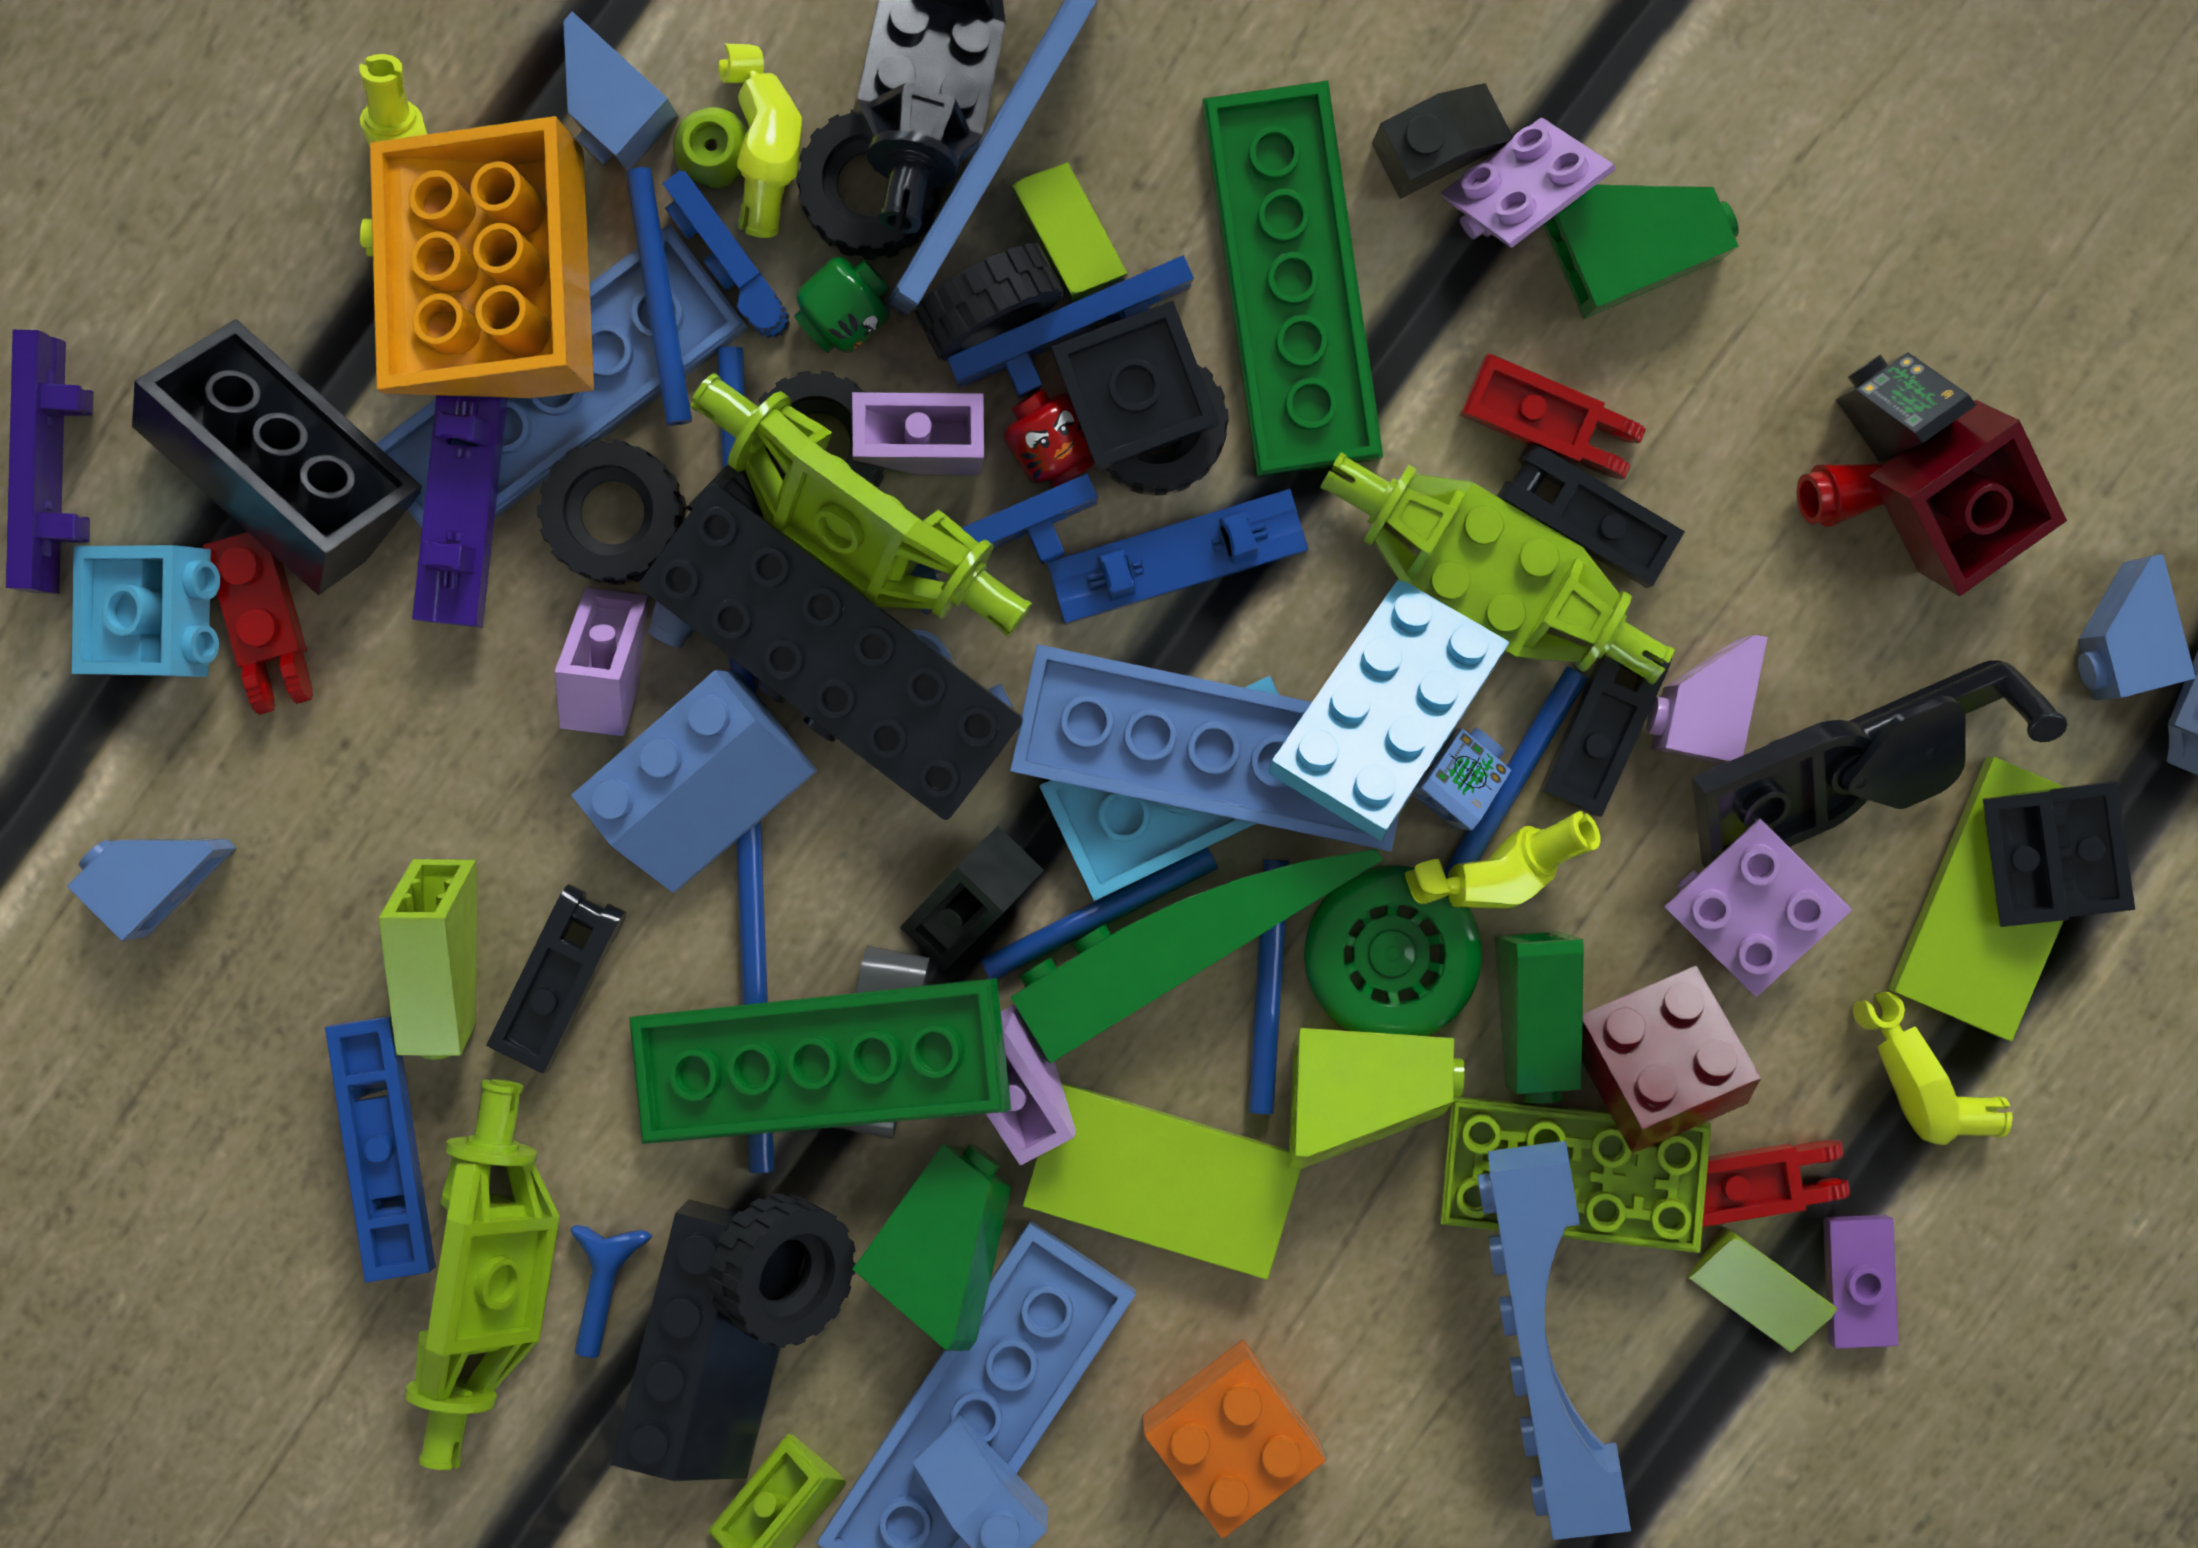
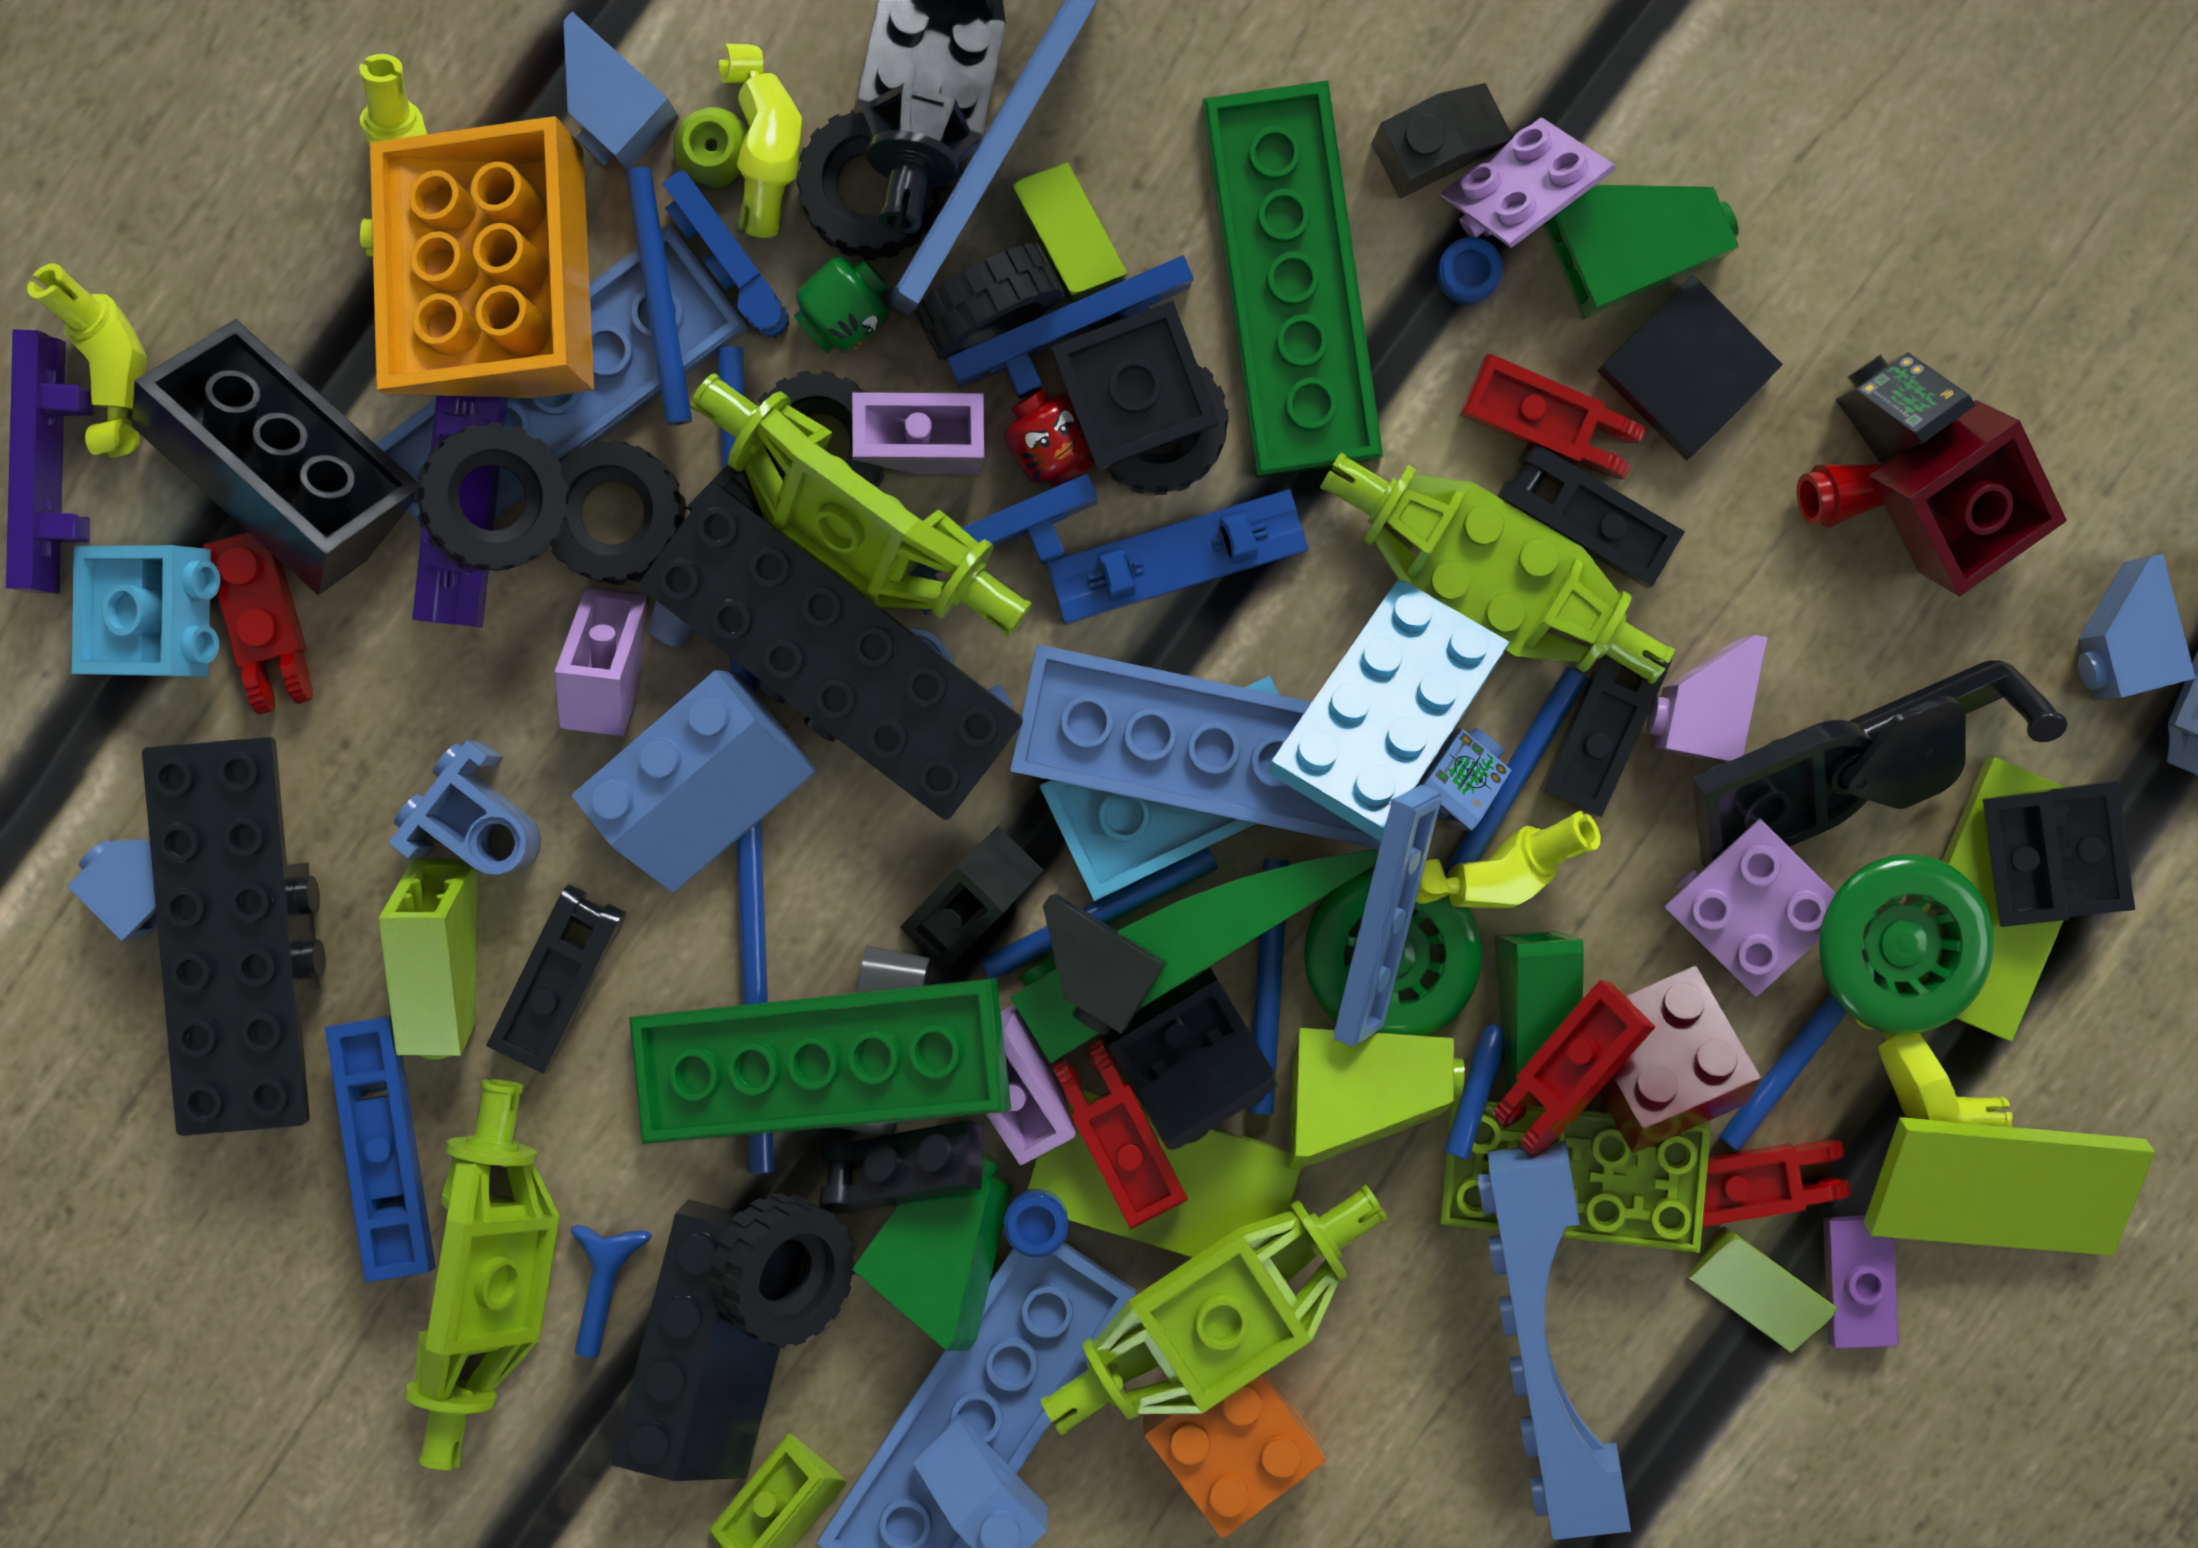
none -> neon yellow arm [27,263,147,458]
none -> black bracket [142,737,326,1136]
none -> medium blue pin [388,740,541,875]
none -> black tyre [414,422,569,571]
none -> black plate [819,1120,984,1214]
none -> blue tile [1004,1189,1068,1257]
none -> lime plate [1040,1184,1389,1436]
none -> pearl dark grey slope [1043,894,1167,1035]
none -> red hinge [1052,1040,1188,1230]
none -> black bracket [1102,968,1279,1150]
none -> medium blue tile [1333,785,1442,1047]
none -> blue tile [1436,237,1503,305]
none -> blue piece [1443,1024,1505,1160]
none -> red hinge [1493,980,1656,1157]
none -> black slope [1597,275,1783,461]
none -> blue piece [1718,973,1876,1152]
none -> green wheel [1819,854,1994,1034]
none -> lime tile [1864,1117,2156,1256]

